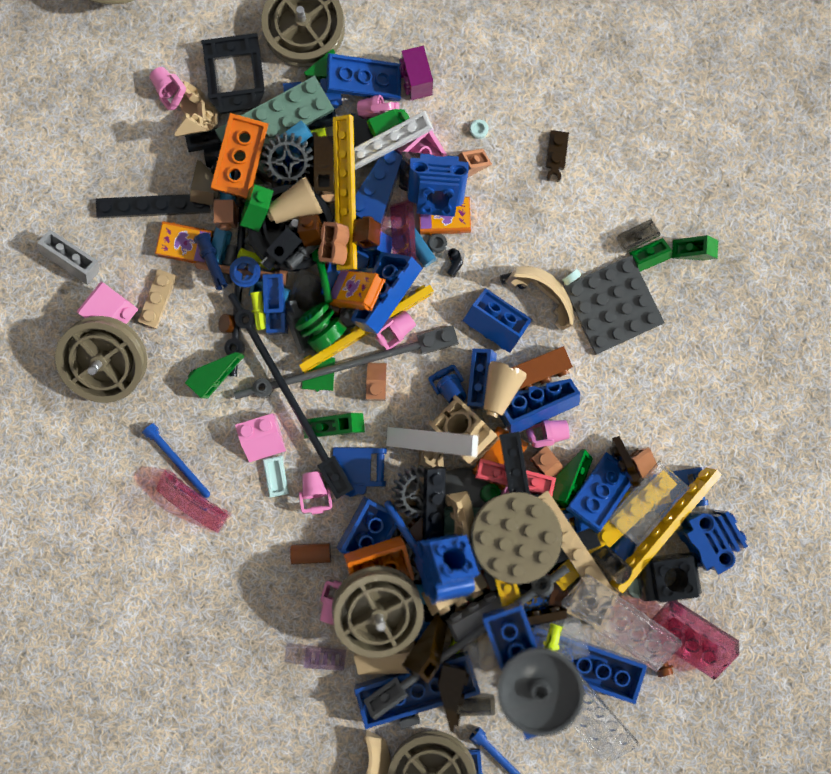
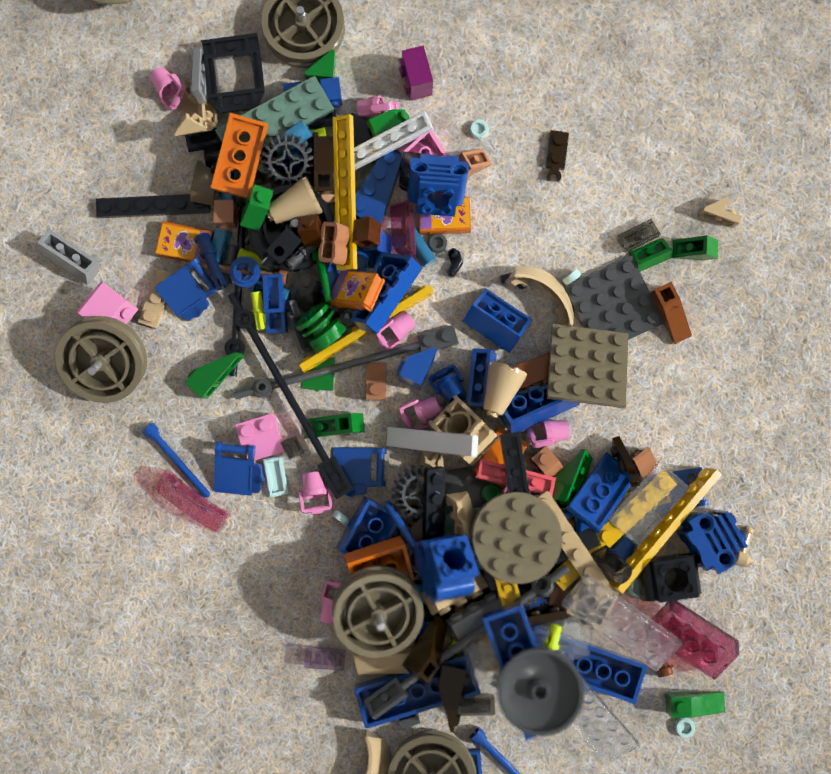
reddish brown tile [219,314,235,333] -> none
dark orange brick [290,543,331,565] -> none
blue tile [326,53,401,101] -> none
none -> blue piece [155,257,217,321]
none -> light grey plate [190,47,207,104]
none -> blue piece [214,441,264,496]
none -> clear smoke tile [280,436,304,460]
none -> light aqua tile [332,510,351,527]
none -> blue slope [397,347,437,390]
none -> bright pink piece [400,396,443,430]
none -> dark tan plate [547,324,629,408]
none -> dark orange slope [649,282,692,344]
none -> green slope [665,692,725,718]
none -> light aqua tile [674,718,695,738]
none -> tan slope [699,196,742,227]
none -> tan piece [734,526,754,567]

